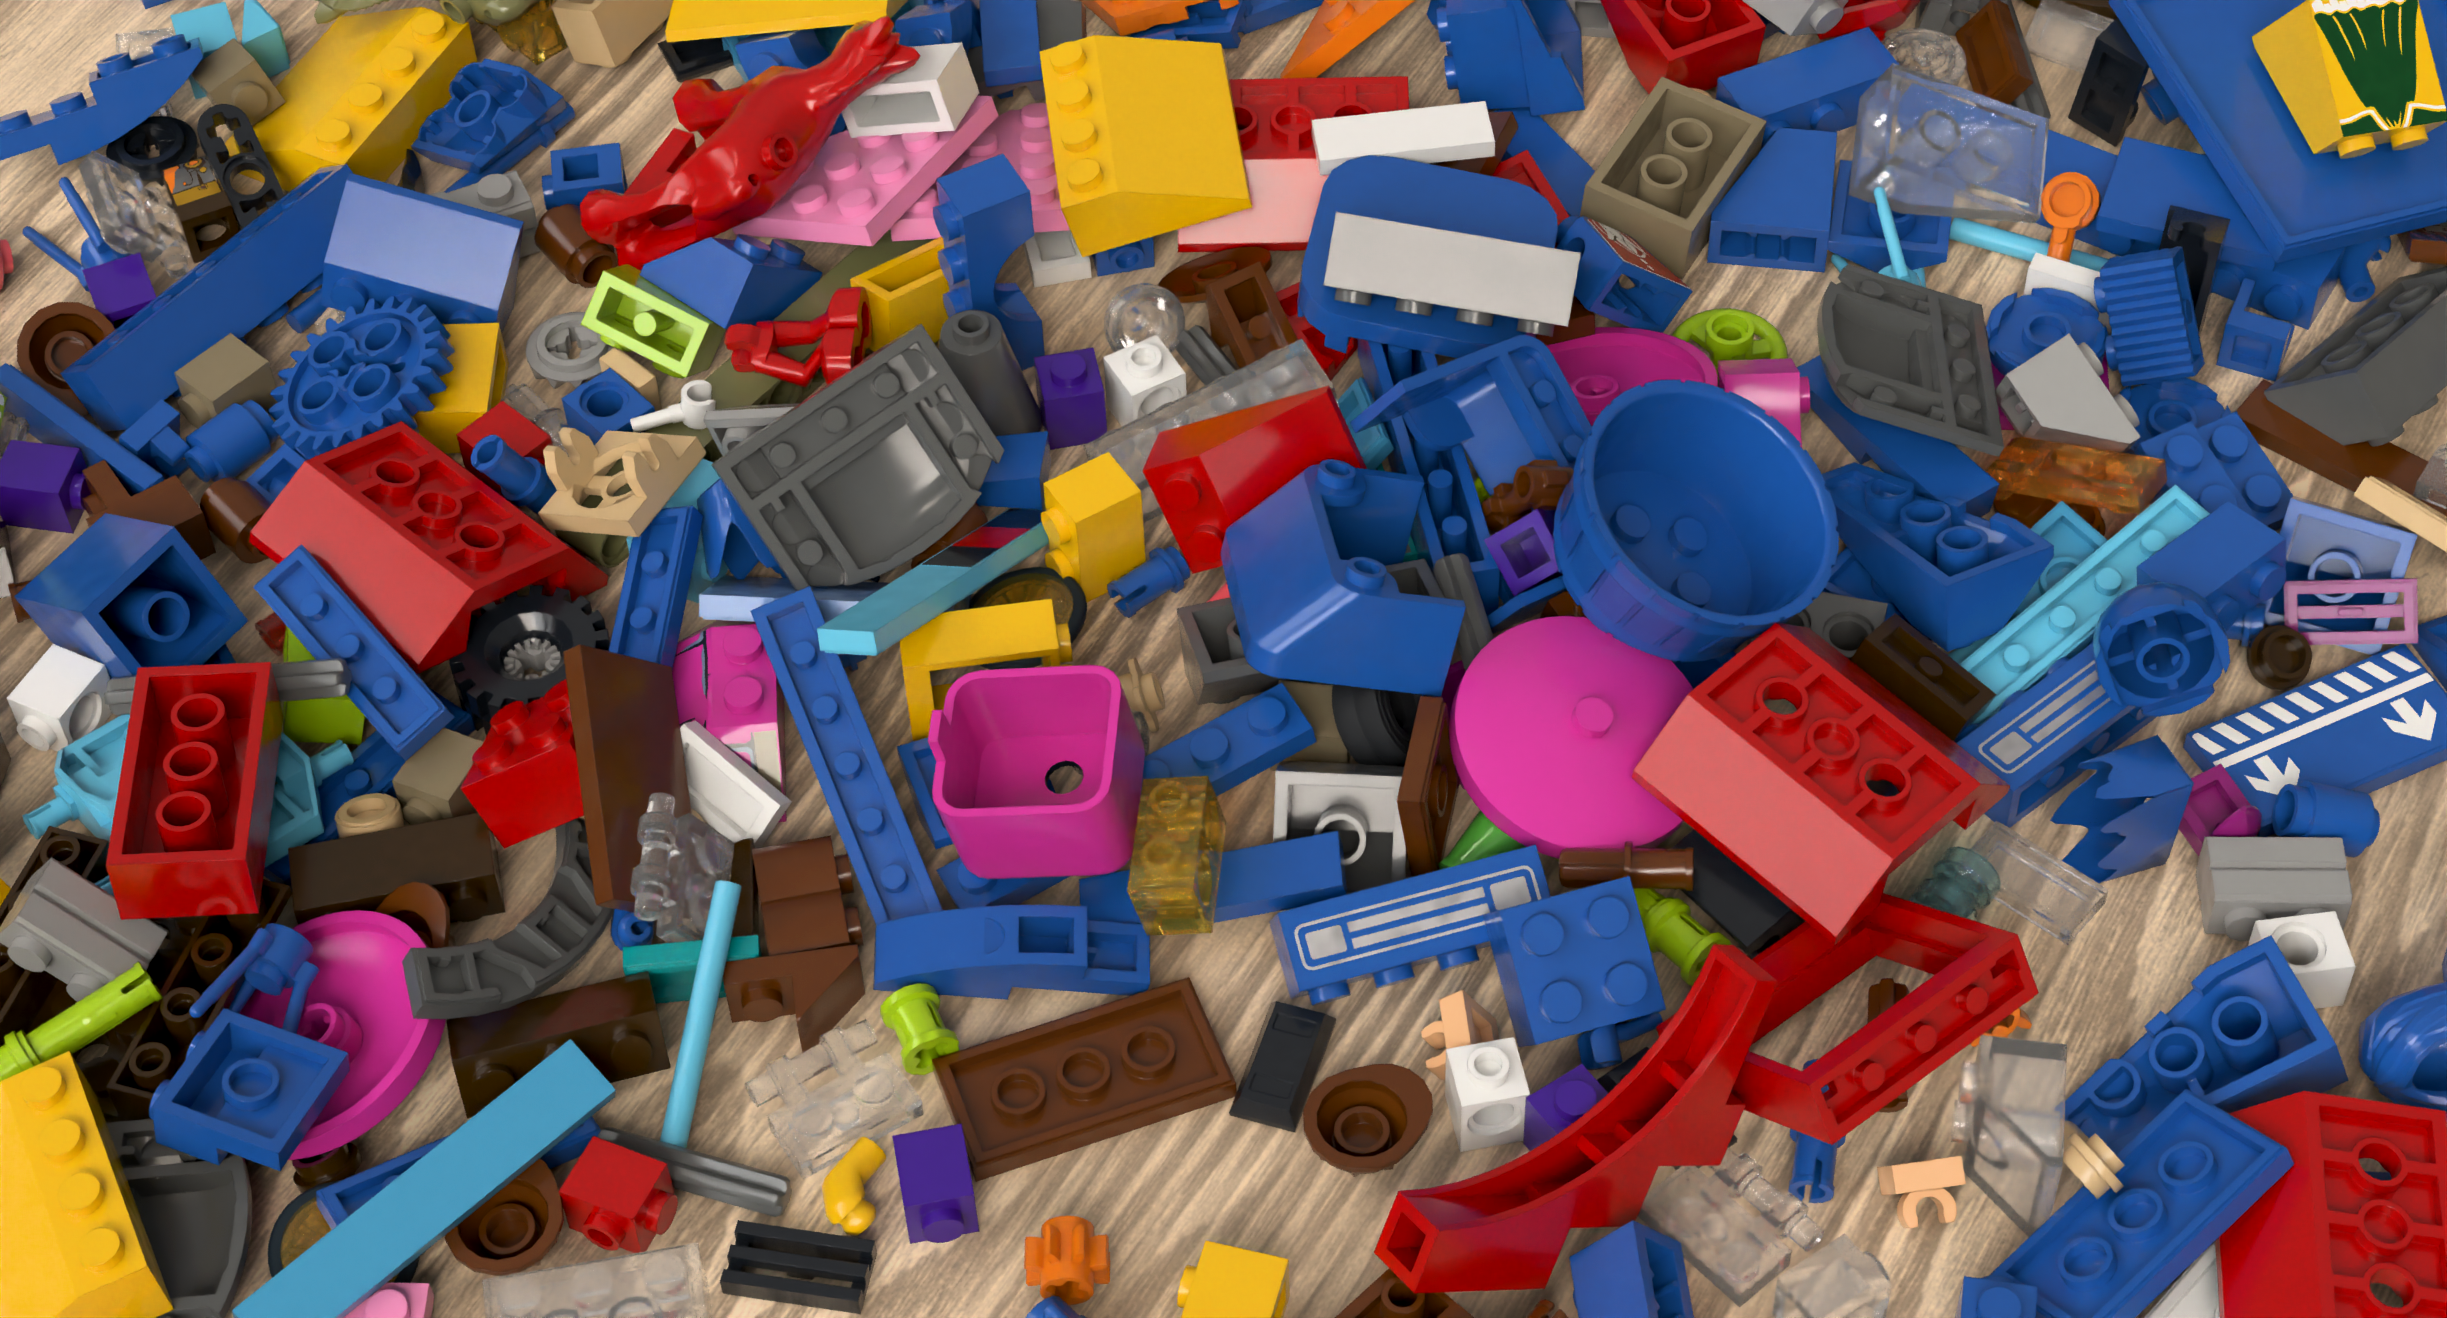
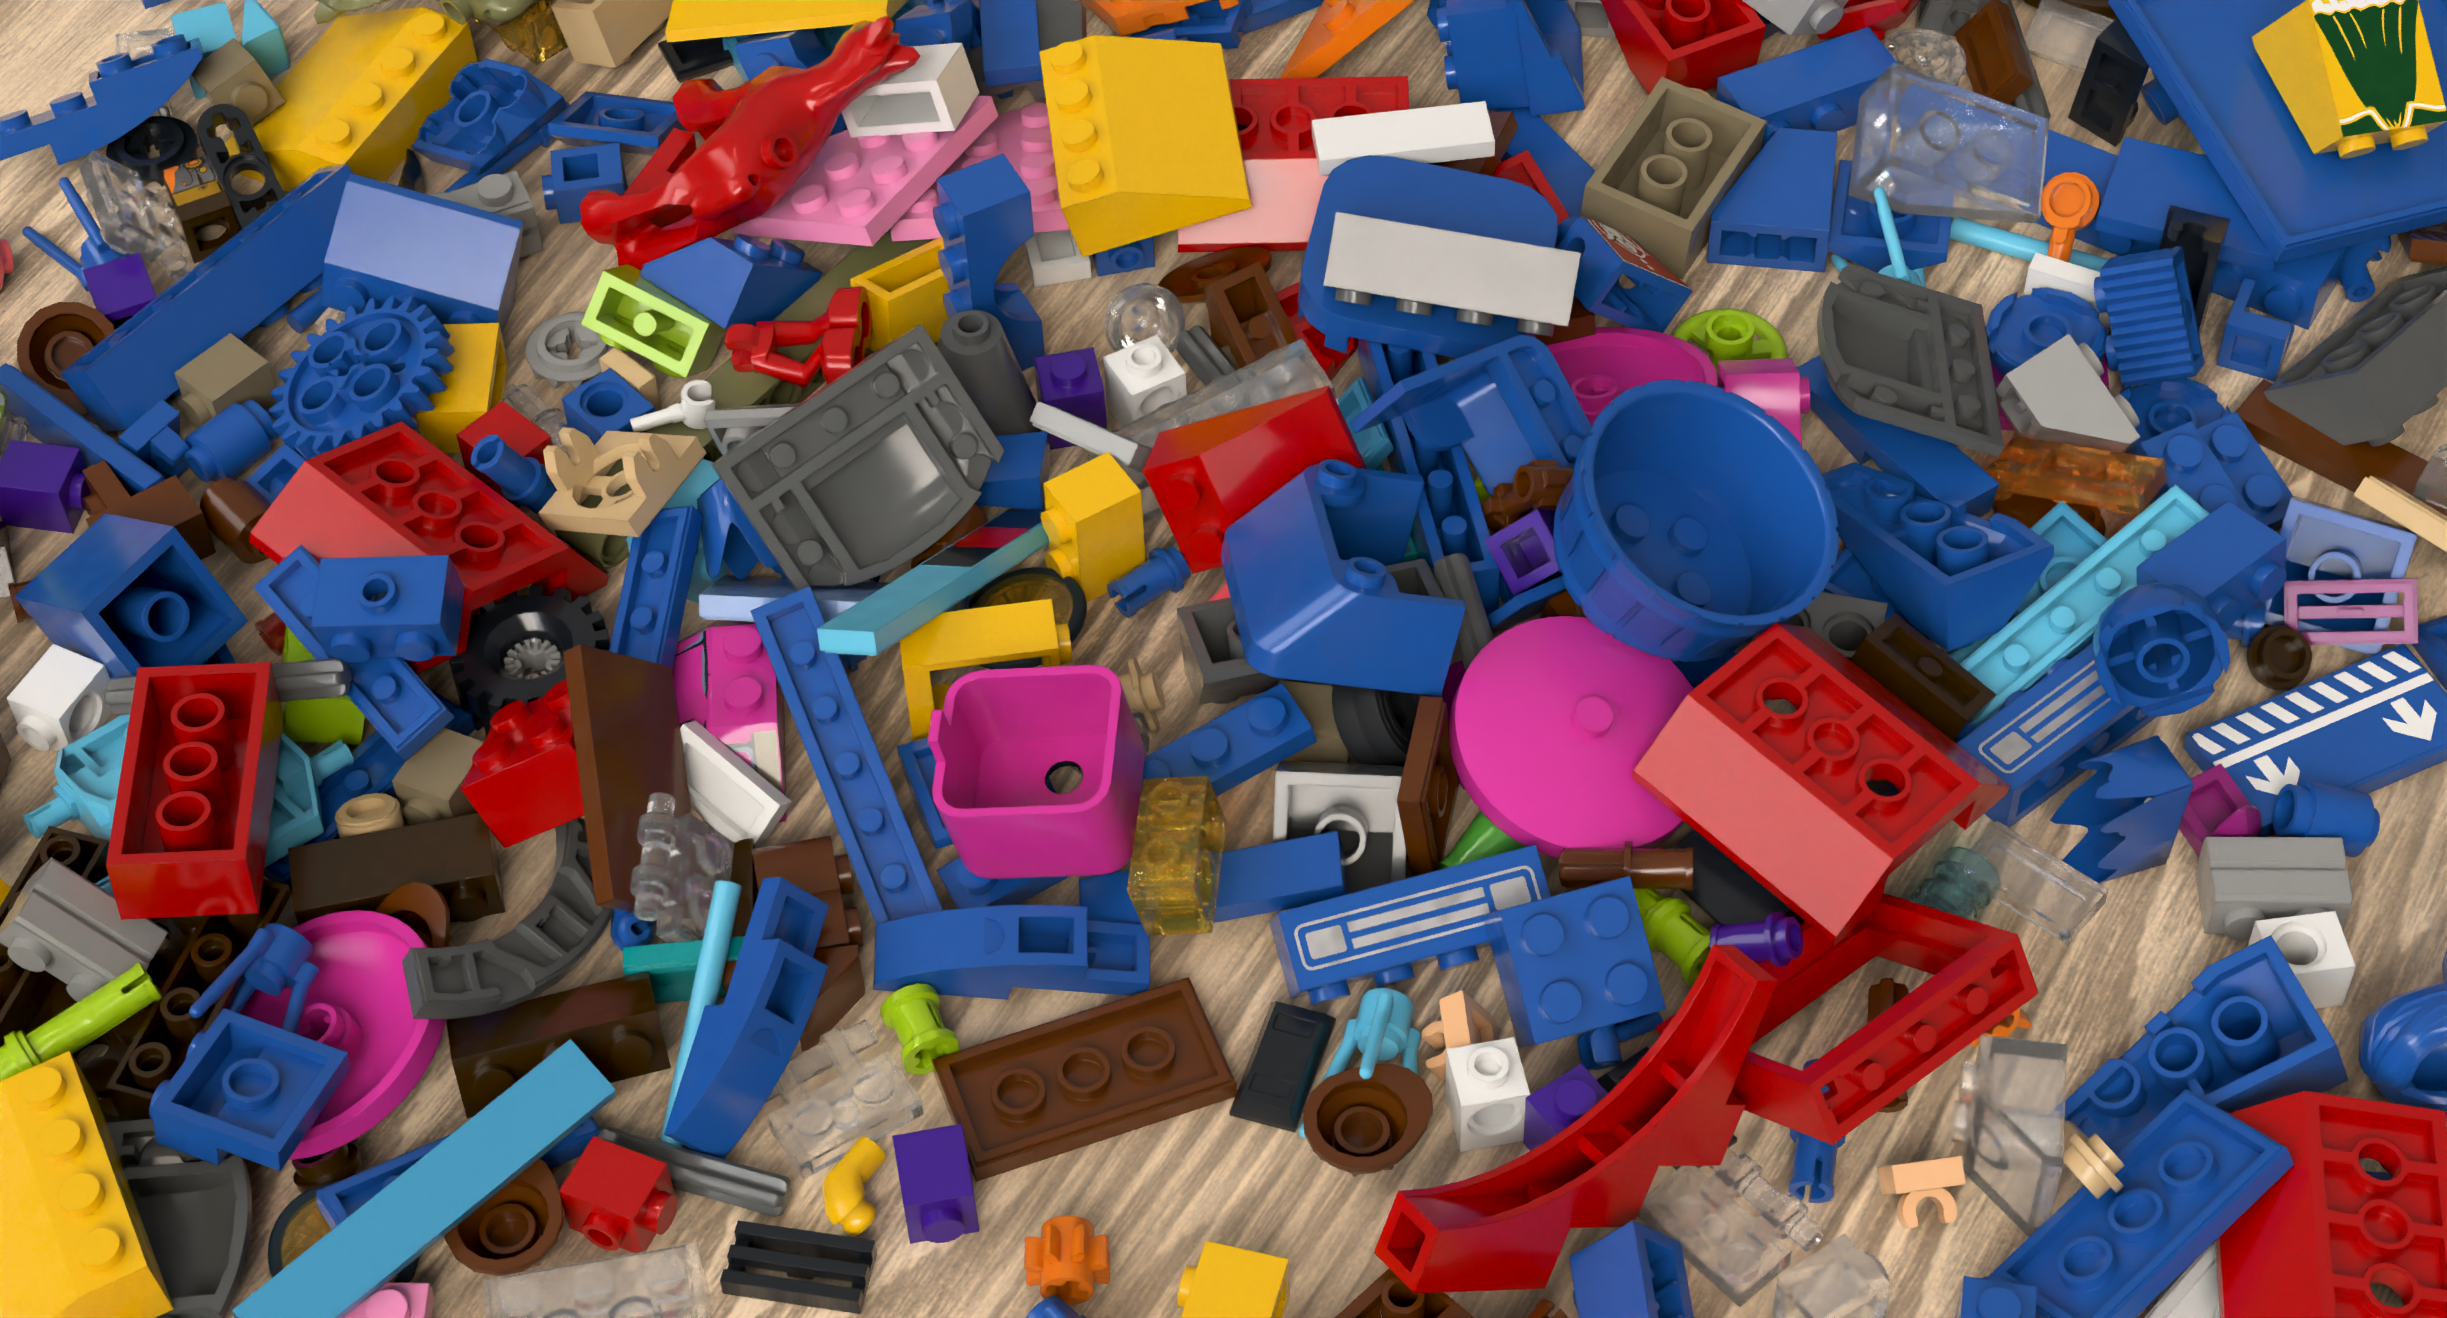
reddish brown brick [534,204,618,288] -> none
none -> blue brick [311,555,465,663]
none -> blue slope [548,91,687,156]
none -> blue slope [664,877,829,1159]
none -> tile [1029,401,1152,473]
none -> medium azure plant [1298,988,1421,1139]
none -> dark purple pin [1710,912,1803,967]

